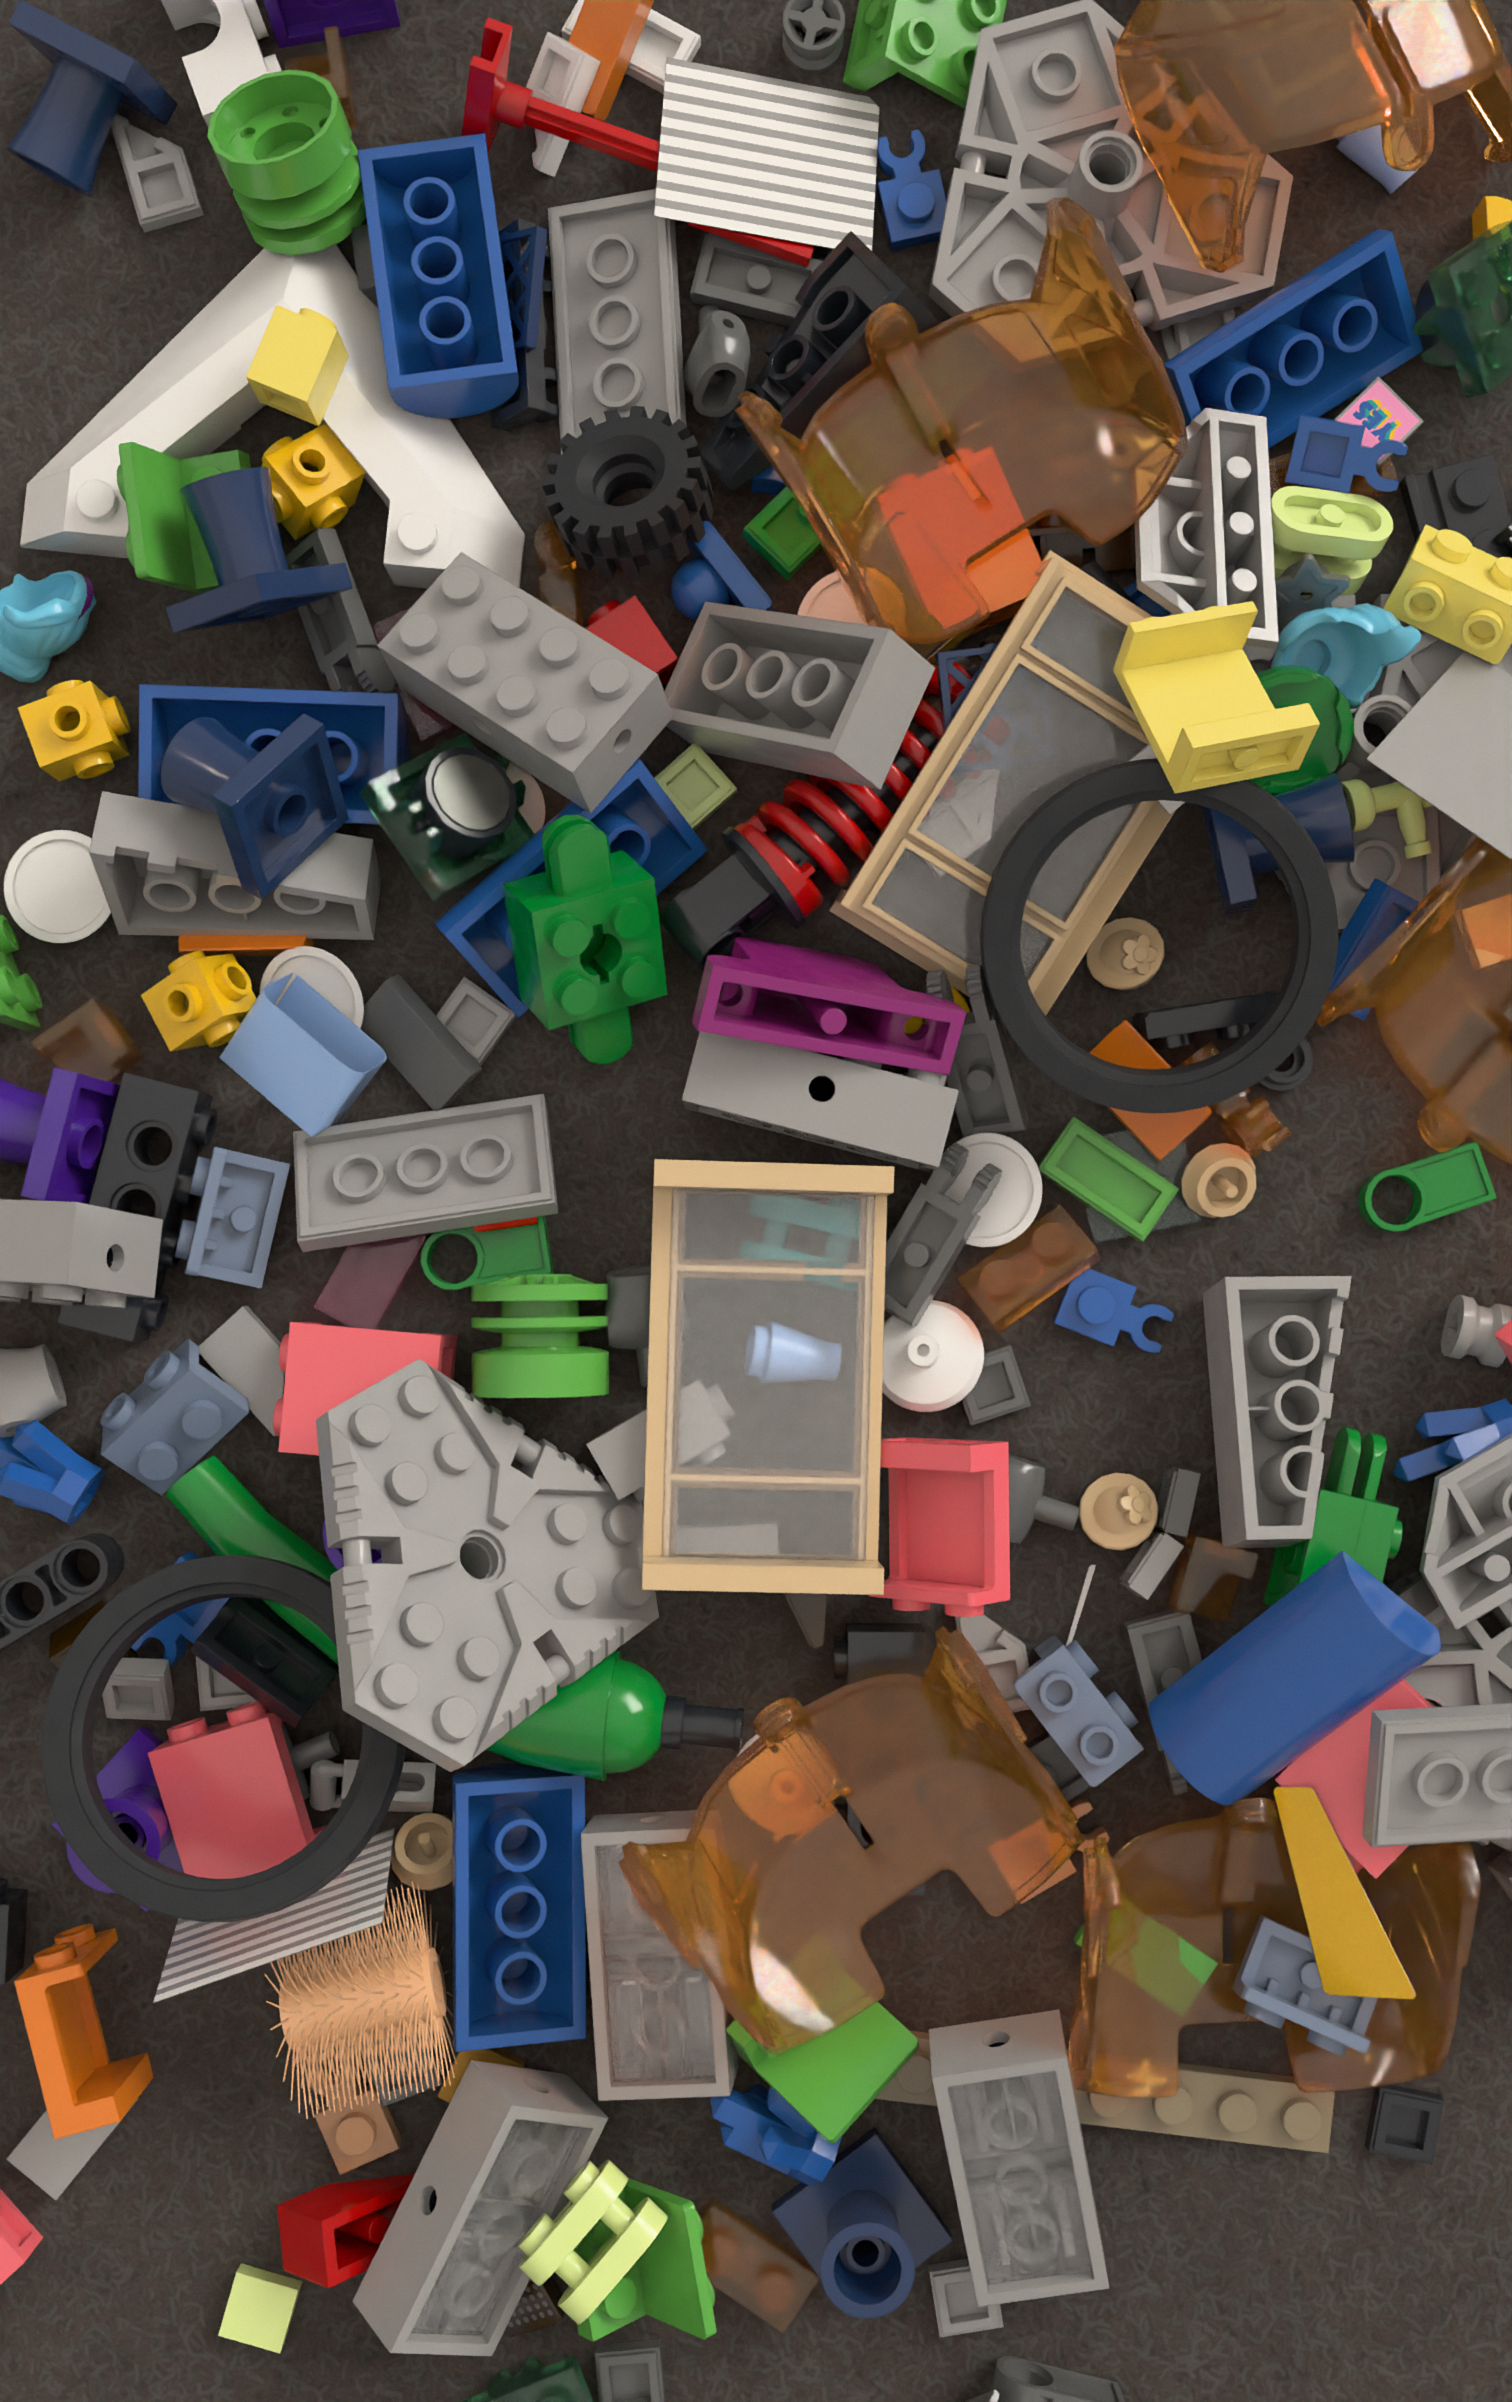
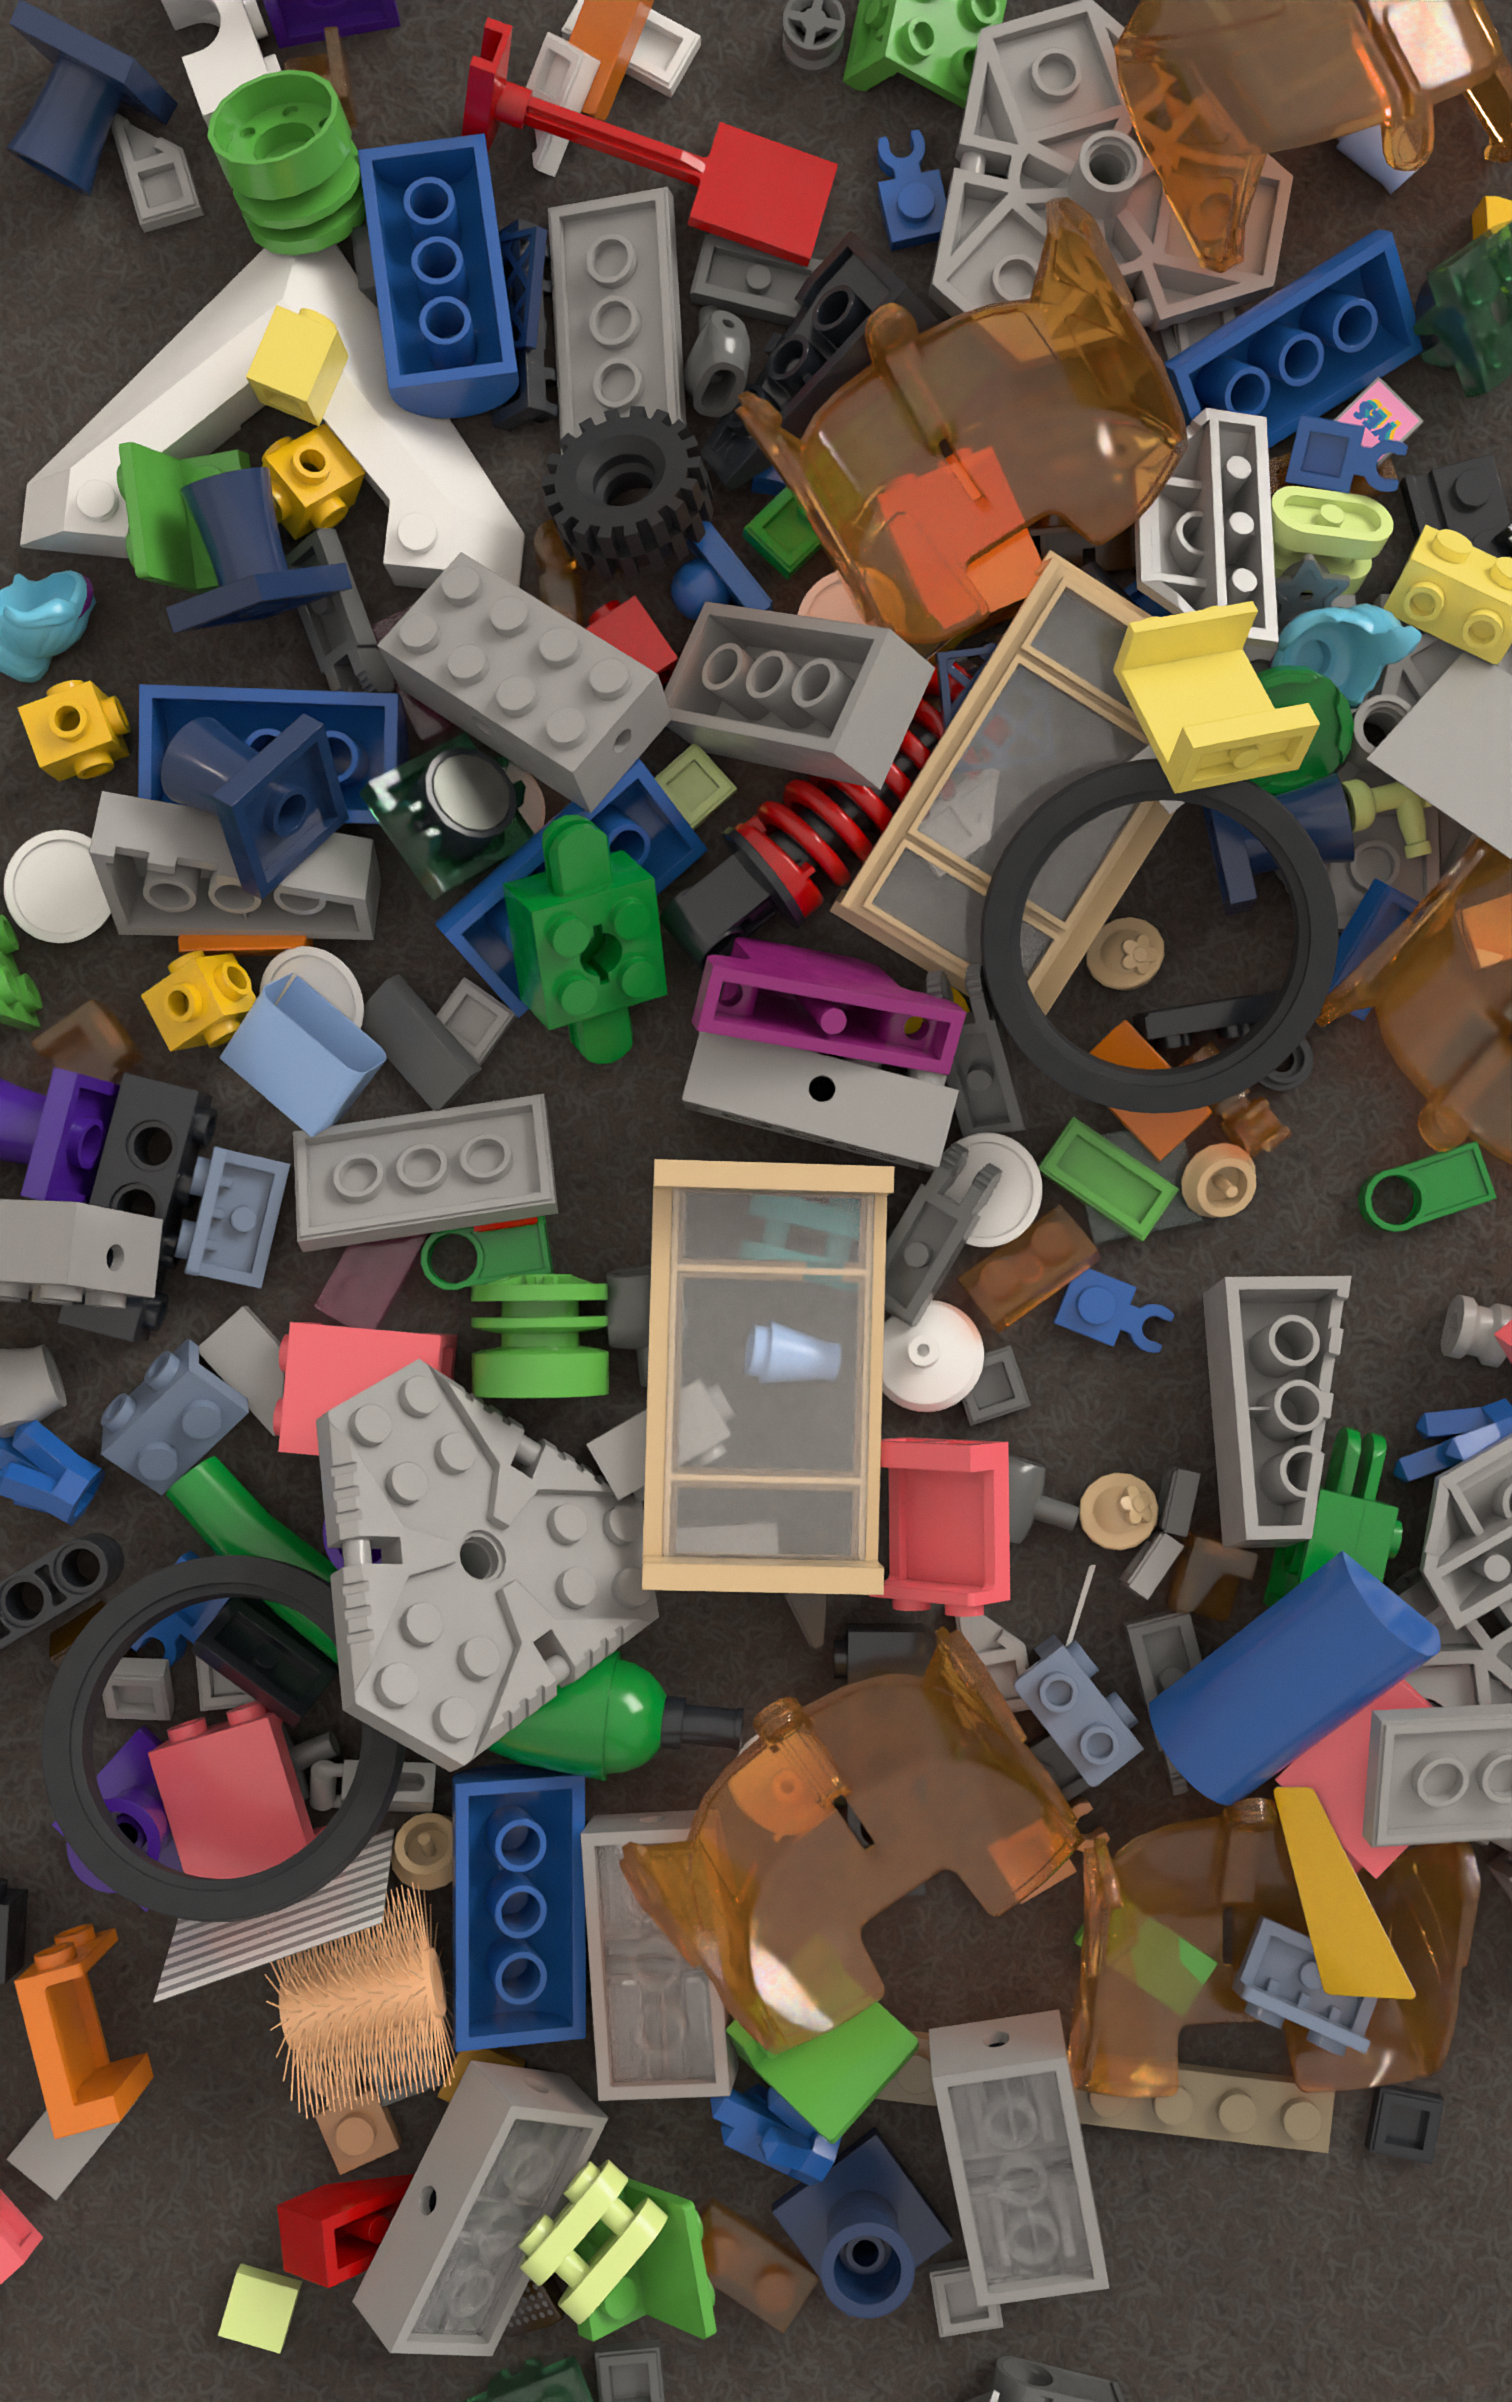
sticker [654,57,879,251] -> none

